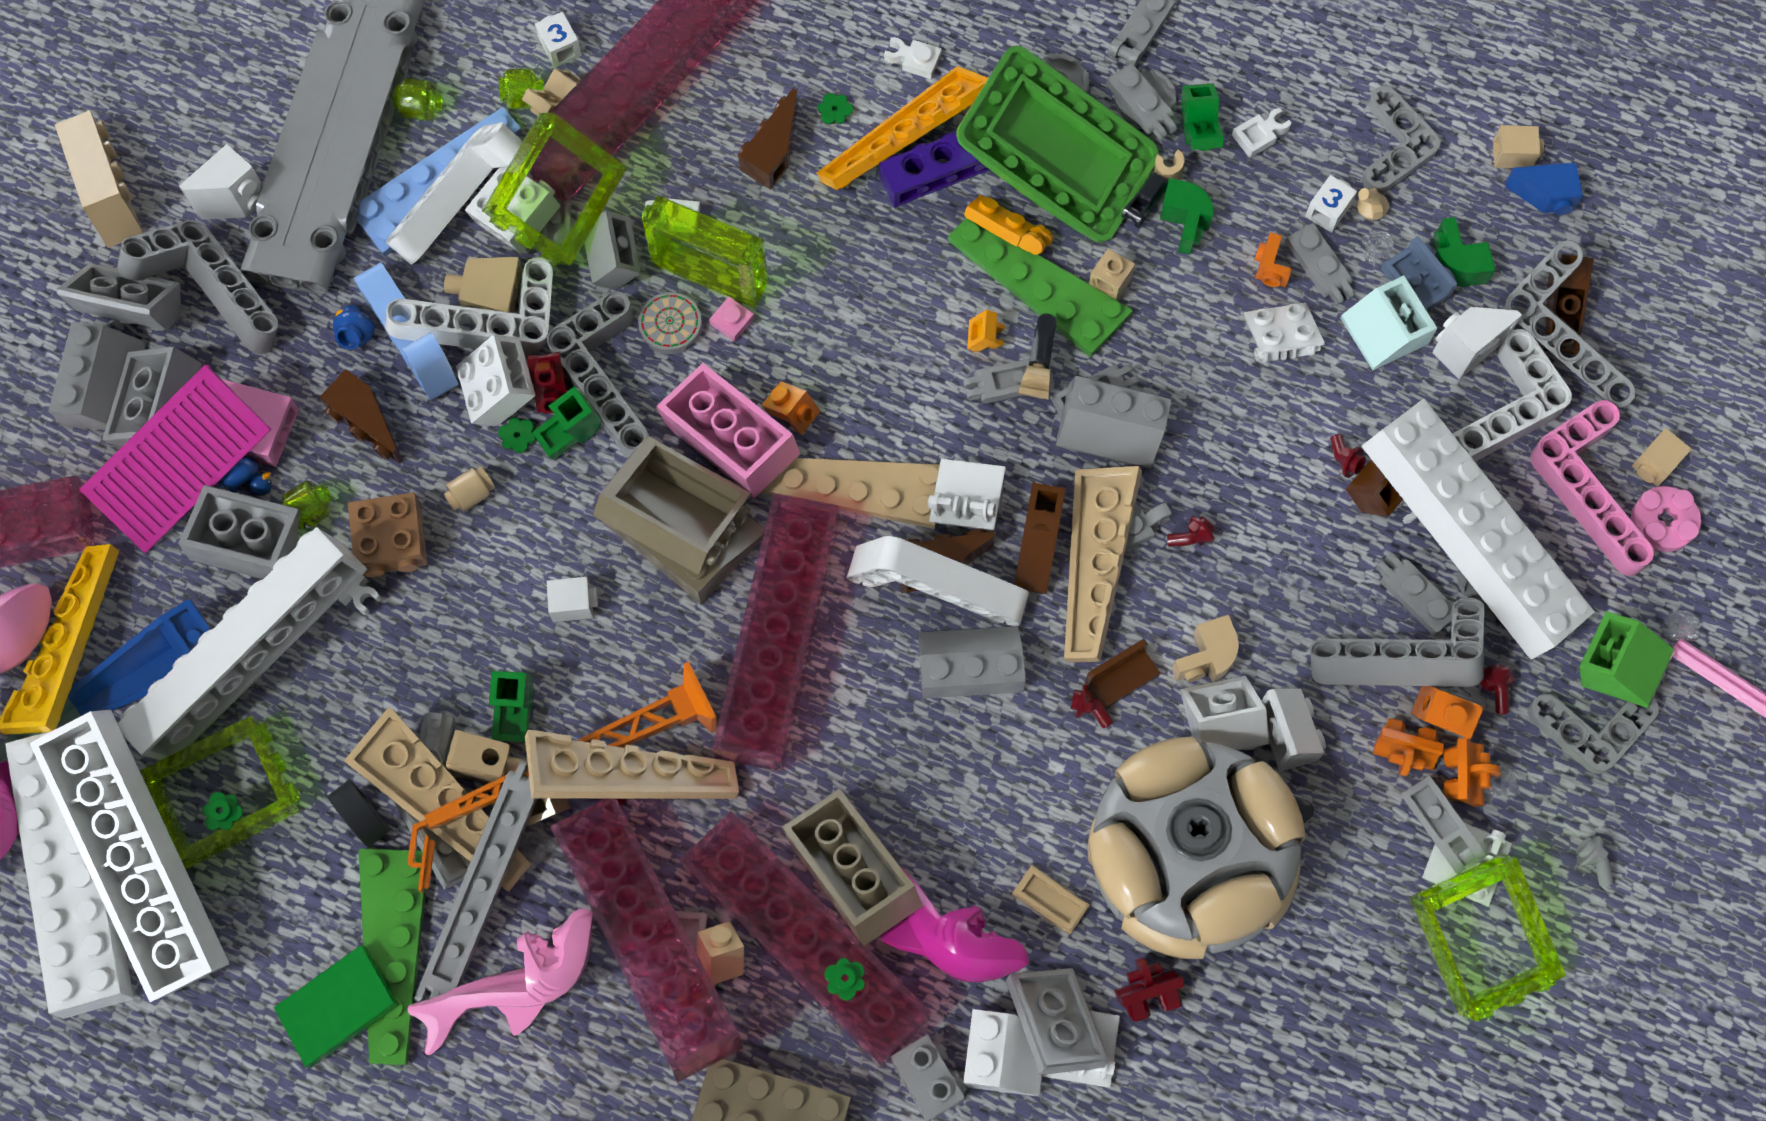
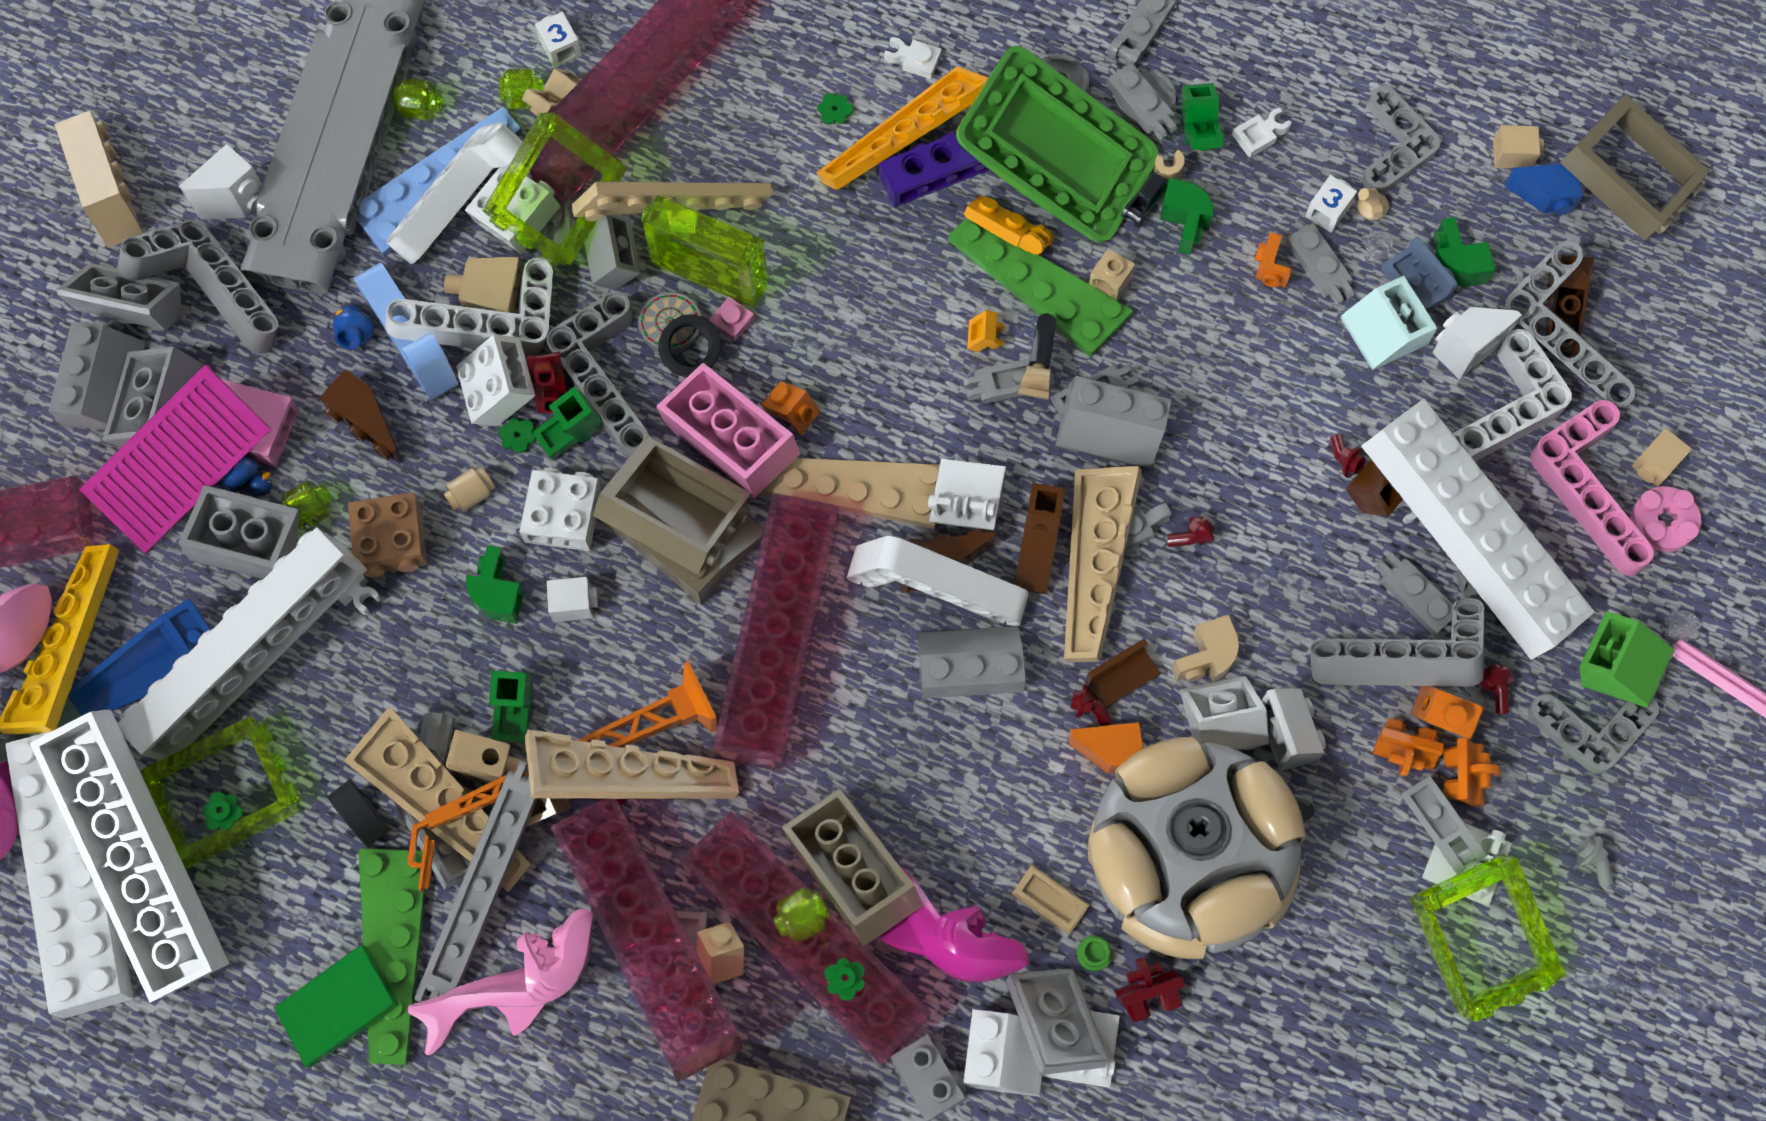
reddish brown slope [738,88,798,190] -> none
white hinge [1244,303,1324,363] -> none
none -> green brick [466,545,524,624]
none -> white brick [519,468,602,551]
none -> tan wing [572,182,773,221]
none -> black tyre [658,314,721,377]
none -> clear neon green head [773,888,830,942]
none -> orange slope [1068,722,1143,774]
none -> bright green plate [1077,935,1112,972]
none -> dark tan window [1560,94,1710,240]

